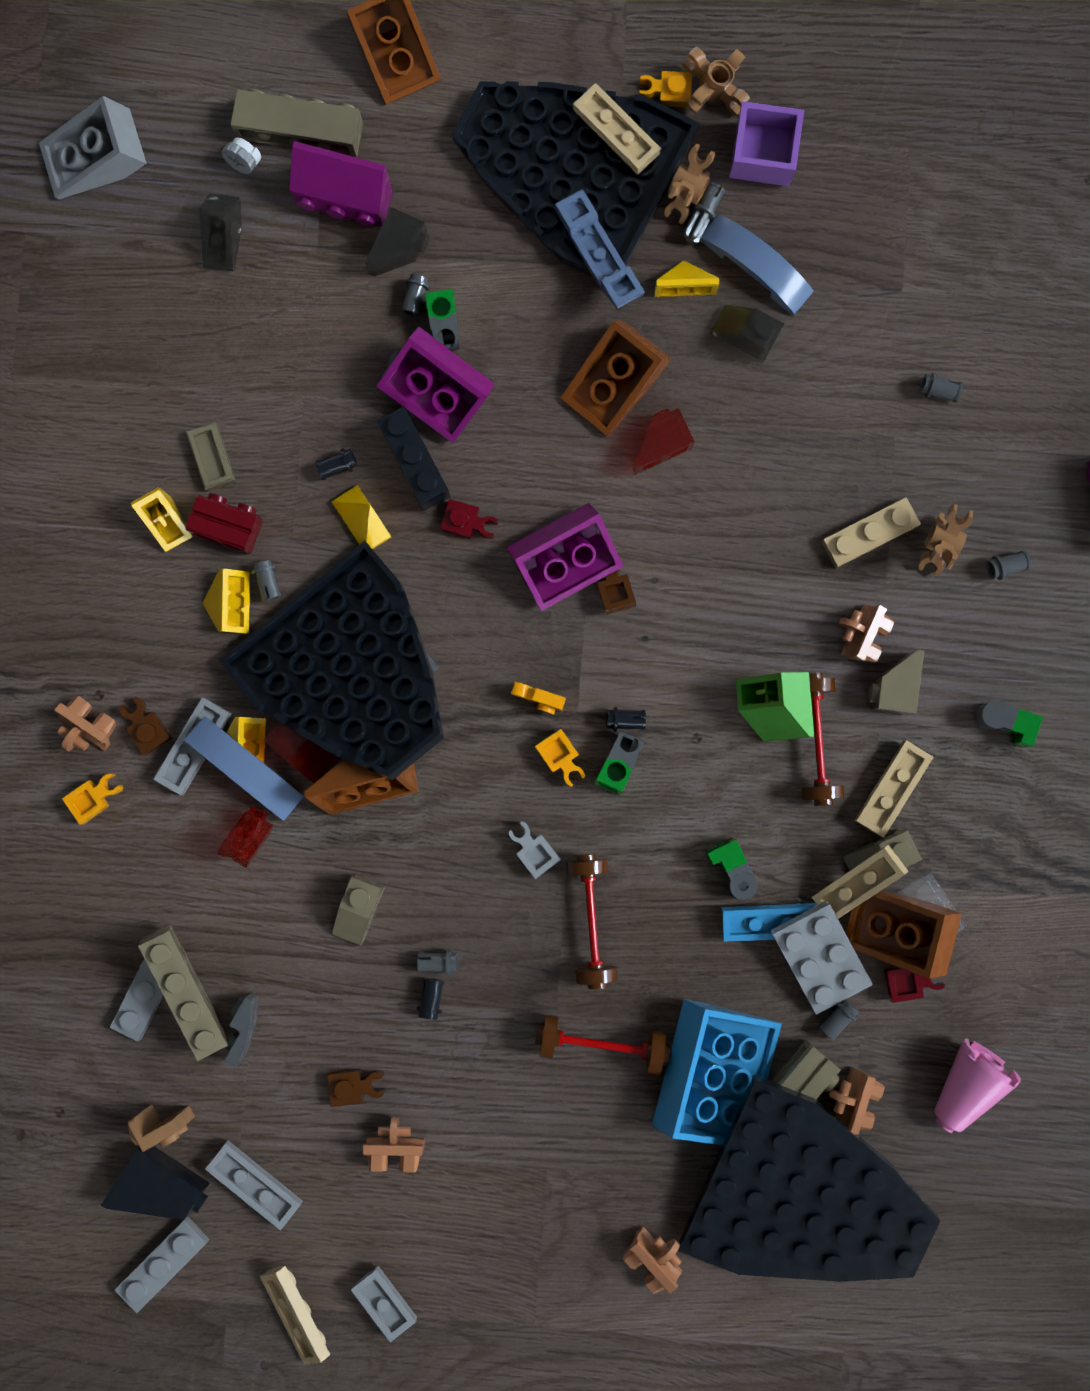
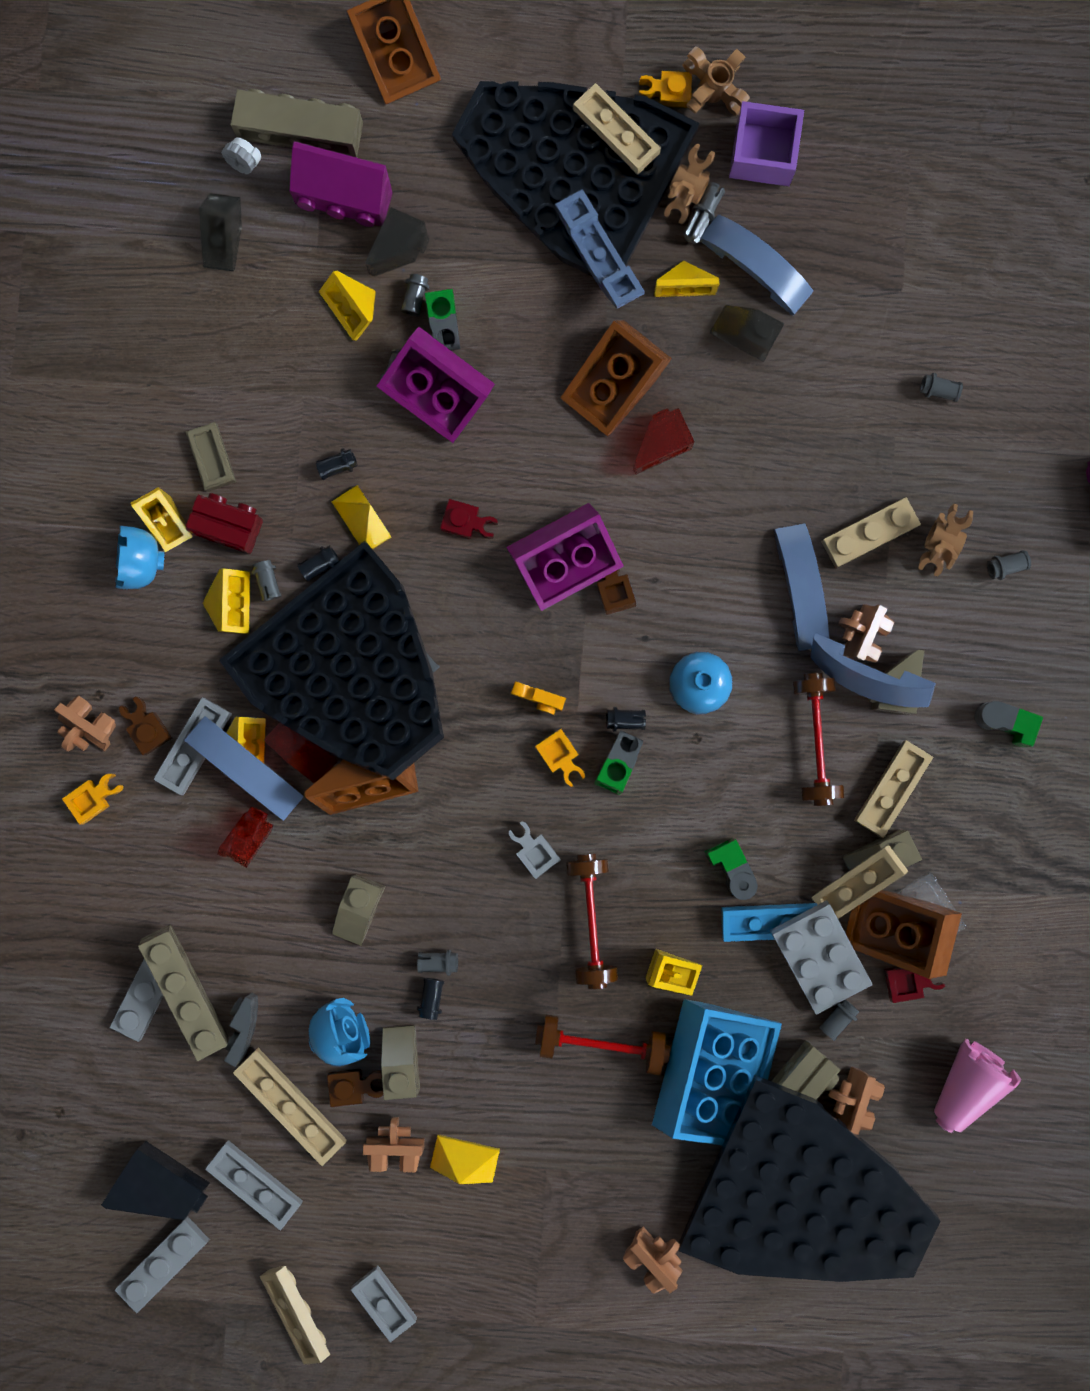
light grey slope [39,96,147,199] -> none
medium nougat bracket [128,1105,195,1152] -> none
black brick [377,406,451,511] -> none
bright green slope [736,672,814,741] -> none
none -> dark azure cylinder [115,526,165,589]
none -> tan plate [233,1048,347,1166]
none -> black pin [297,545,340,581]
none -> dark azure cylinder [308,998,370,1067]
none -> yellow slope [319,271,376,341]
none -> dark tan slope [381,1025,420,1100]
none -> yellow slope [430,1134,500,1184]
none -> yellow slope [645,949,703,996]
none -> dark azure cylinder [669,652,732,714]
none -> sand blue slope [774,523,830,651]
none -> sand blue slope [811,633,936,708]

